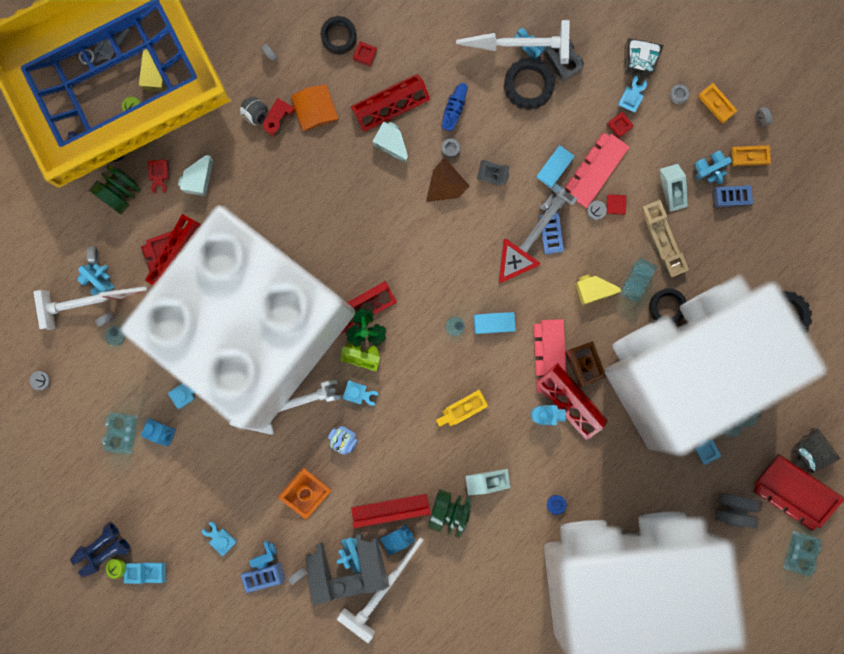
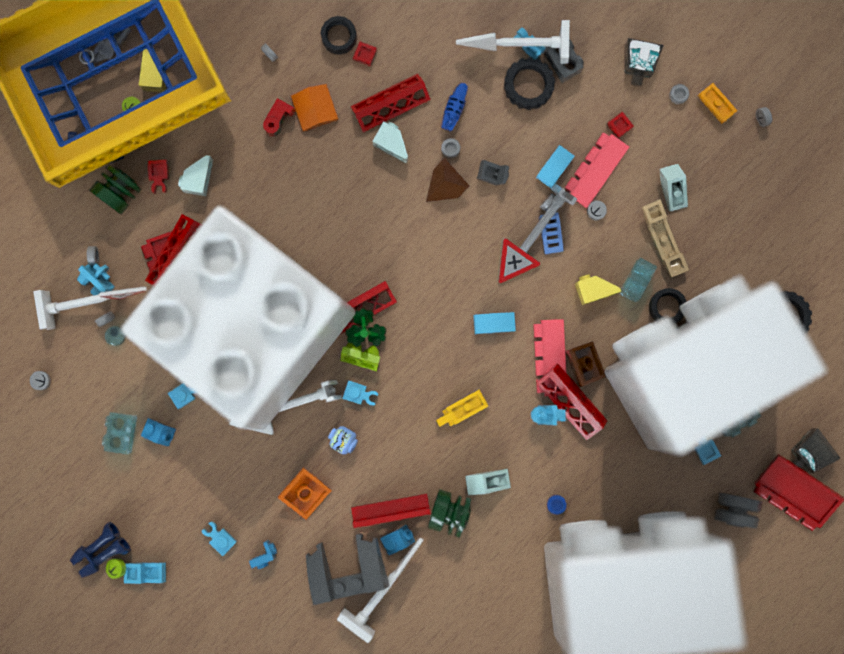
dark grey head [240,97,268,125] -> none
medium blue slope [240,562,285,593] -> none
light grey tile [288,568,307,585] -> none
medium azure hips [336,537,361,573] -> none
clear light blue tile [446,317,465,336] -> none
red tile [606,194,627,215] -> none
medium azure plate [618,76,647,112] -> none
medium azure hips [694,150,732,185] -> none
medium blue slope [713,185,753,208] -> none
light orange plate [730,145,771,167] -> none
clear light blue brick [783,531,822,577] -> none

